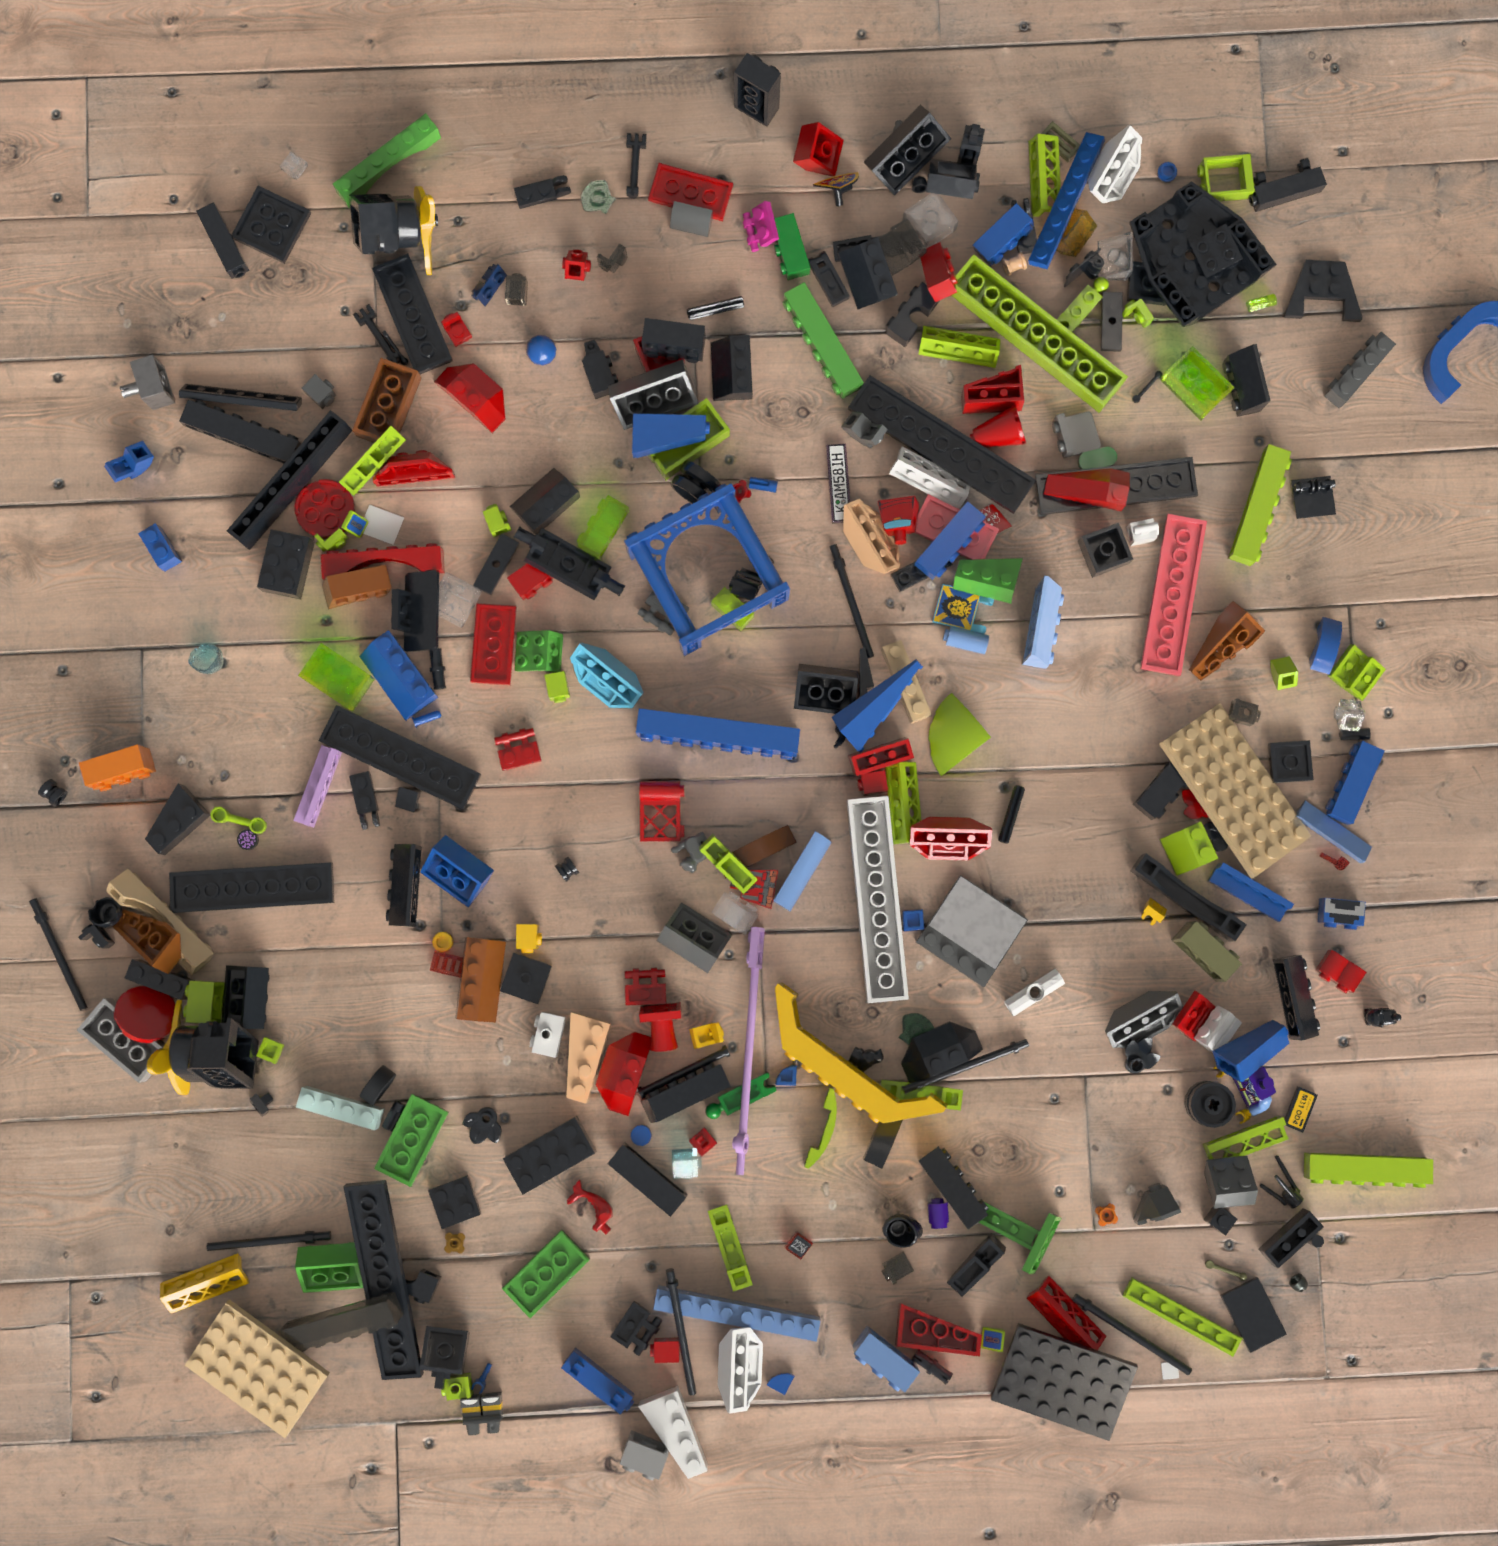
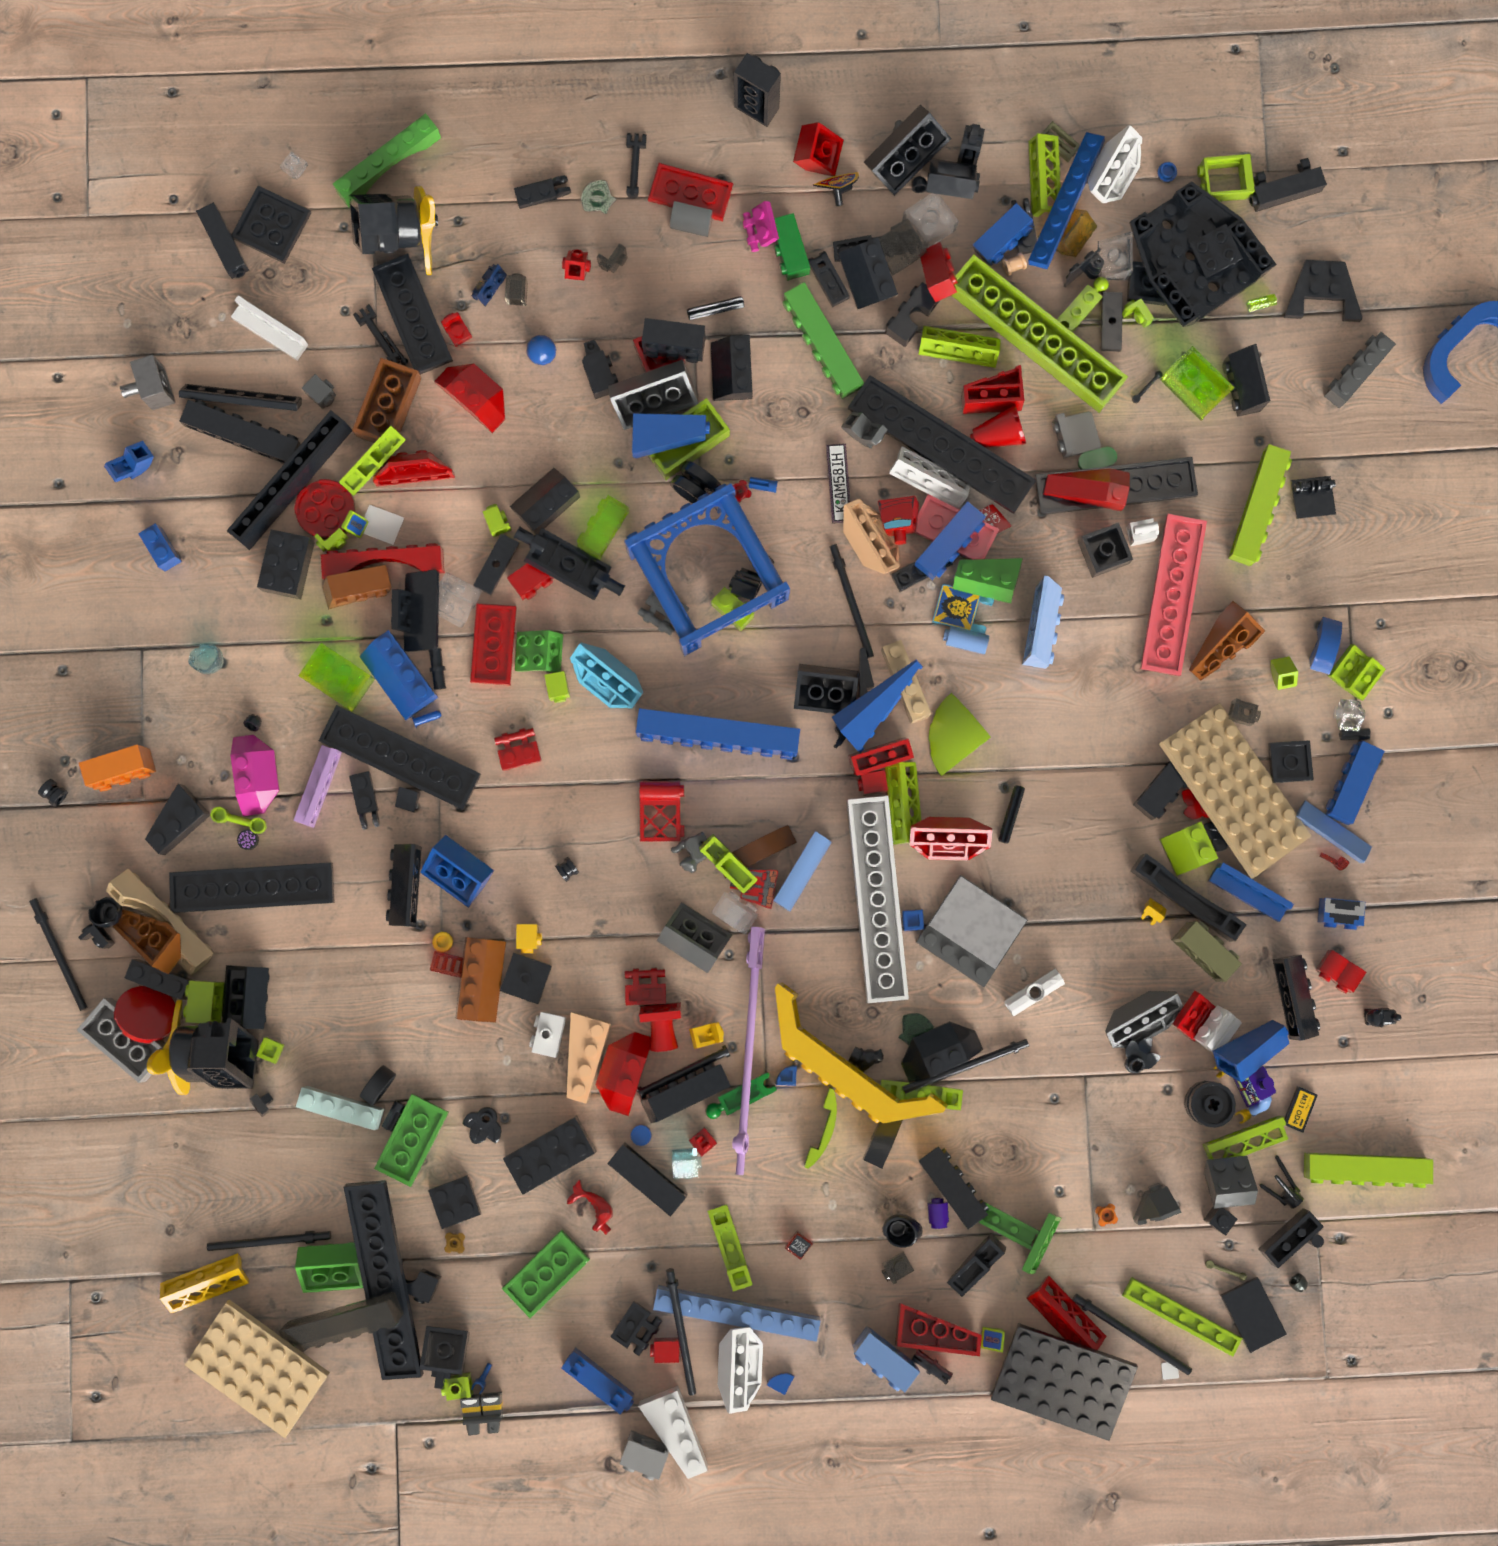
none -> dark pink wedge [230,734,279,817]
none -> white fence [231,296,308,361]
none -> black hinge [243,714,262,732]

